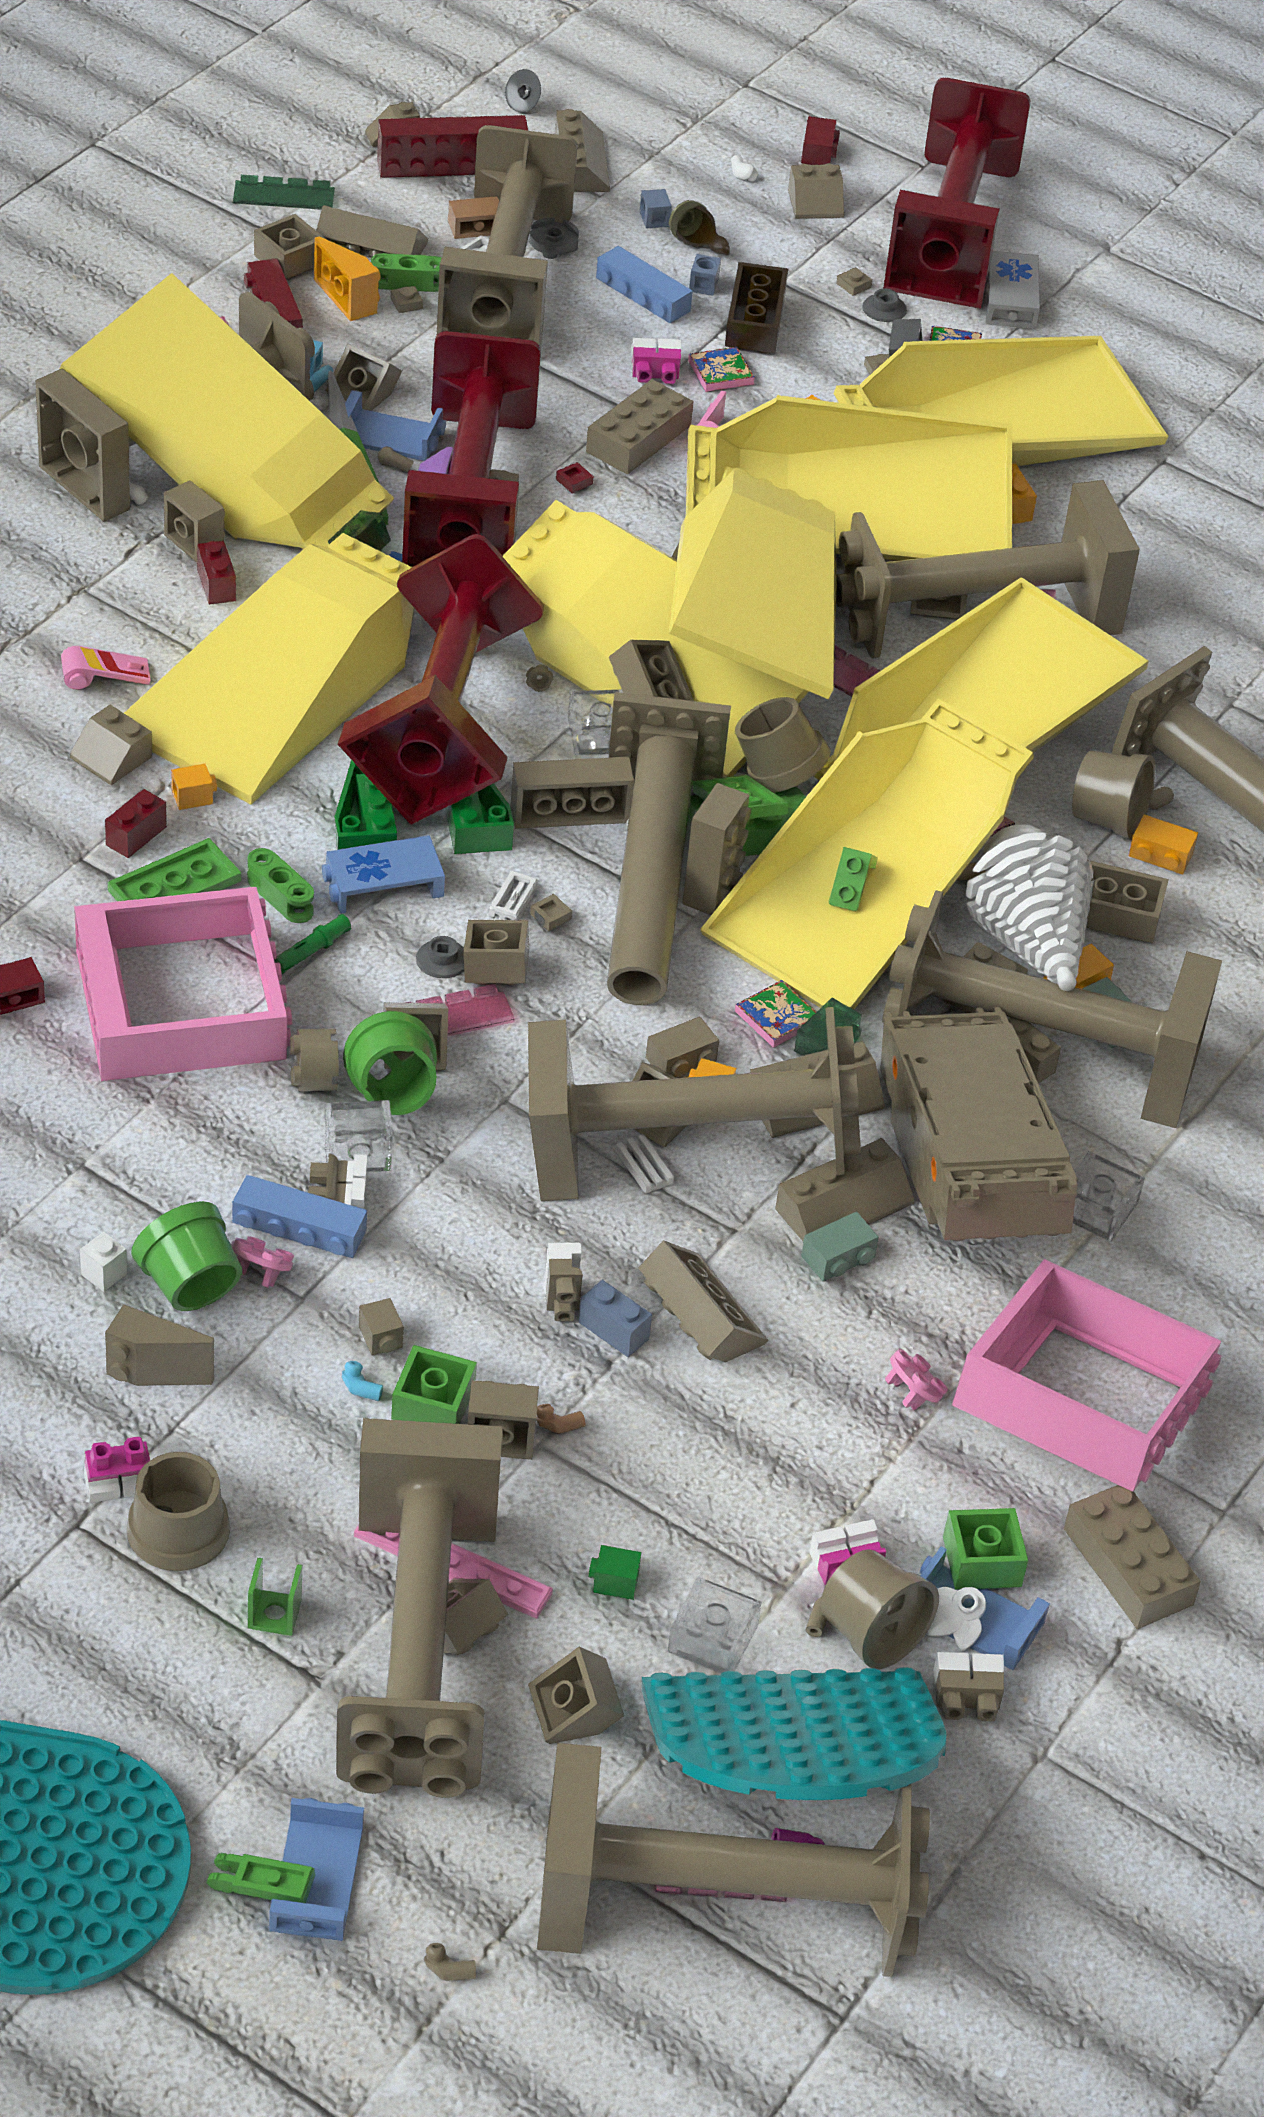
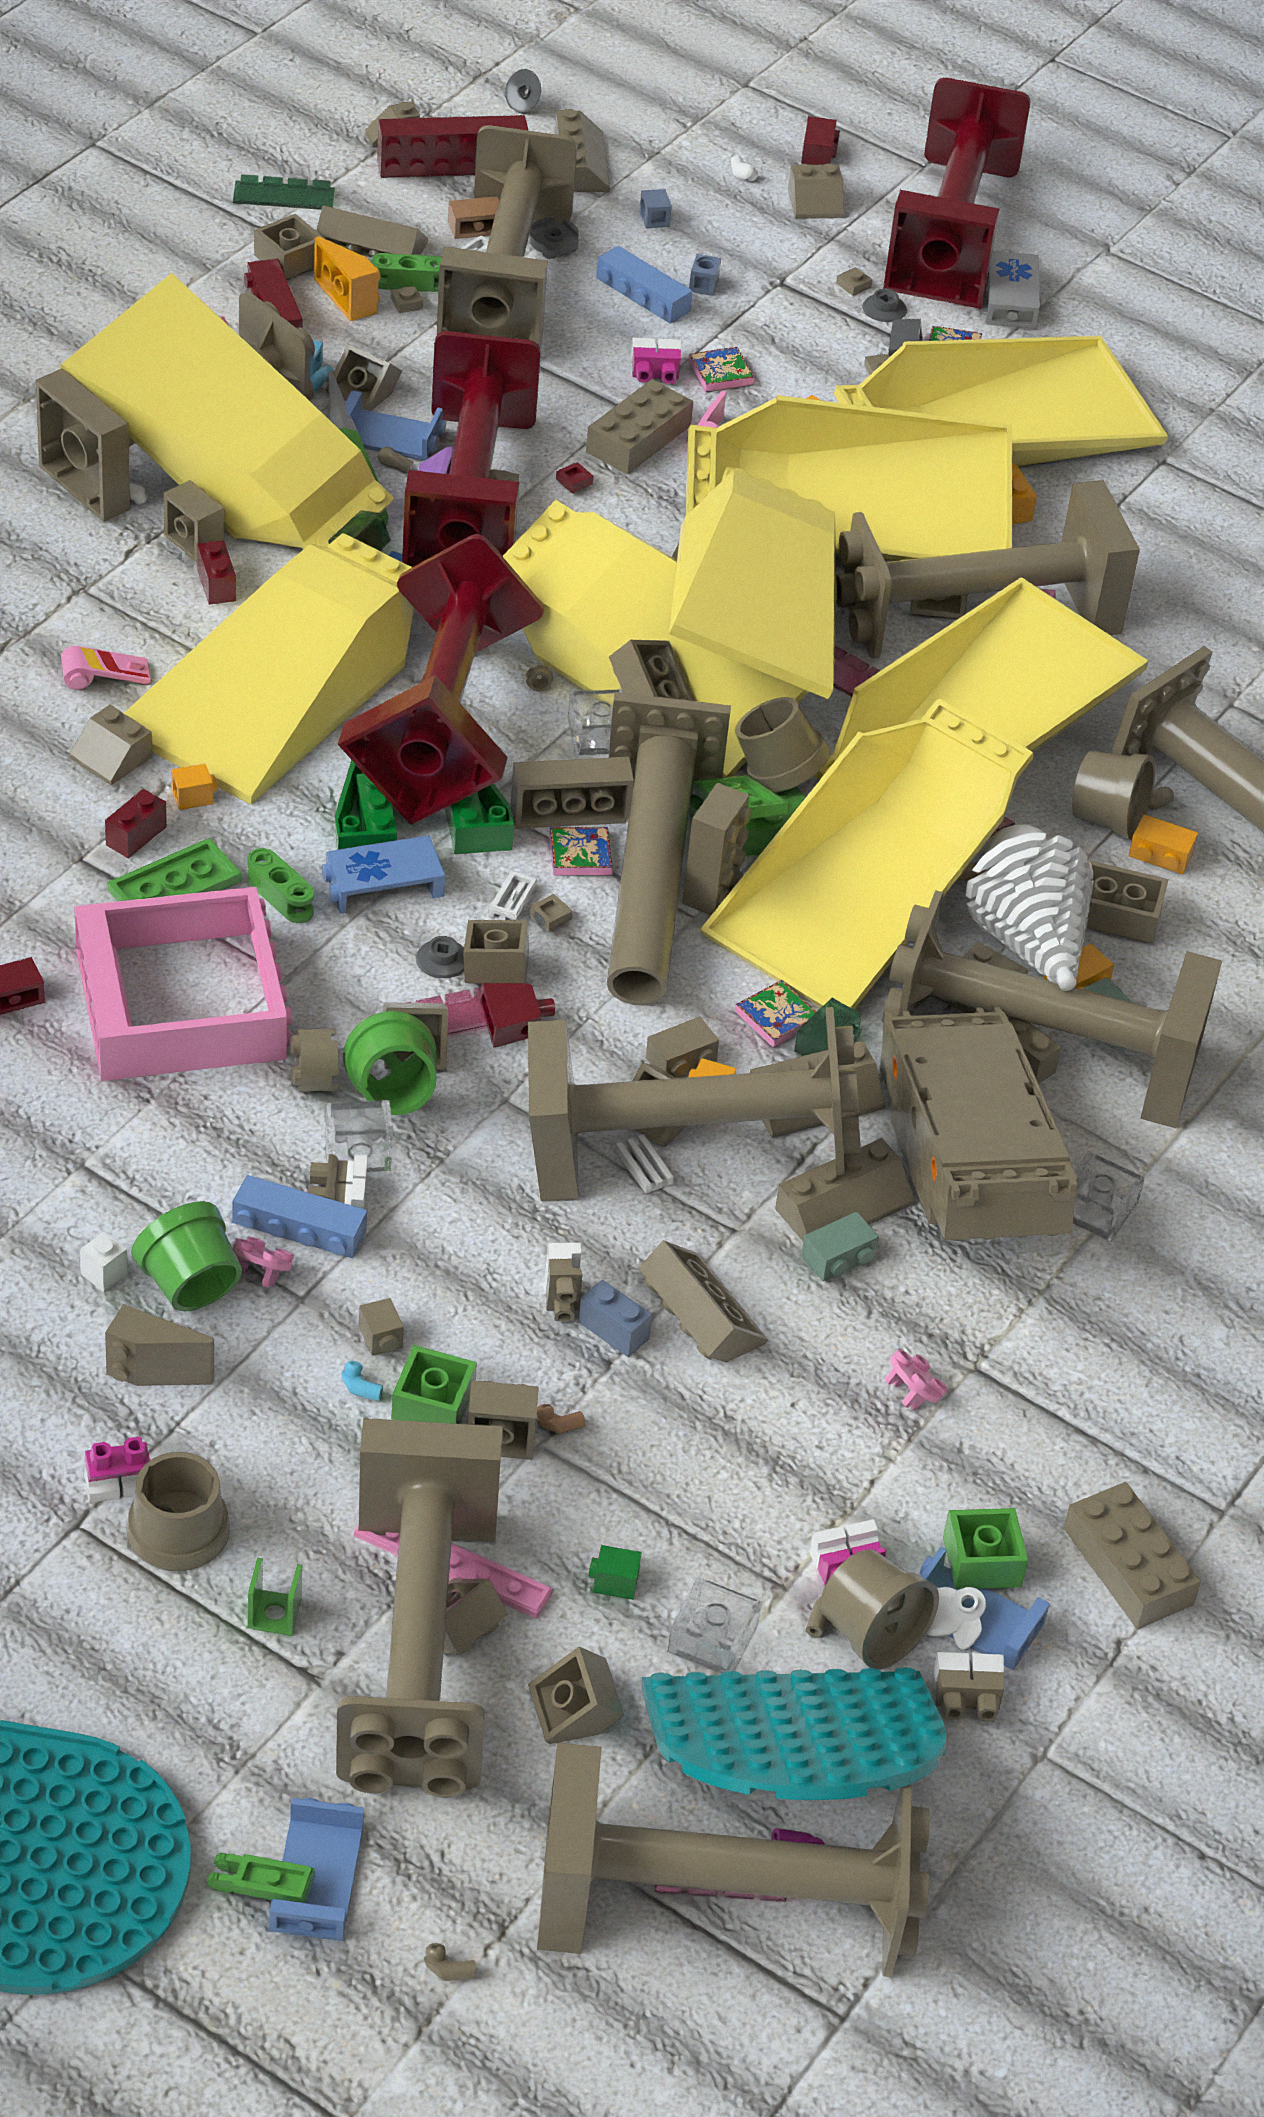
green pin [274,914,351,975] -> none
piece [669,200,730,256] -> none
dark brown brick [725,262,789,353] -> none
bright green bracket [829,847,878,911] -> none
bright pink door [952,1259,1222,1492] -> none
none -> dark red torso [480,983,555,1048]
none -> tile [549,827,613,875]

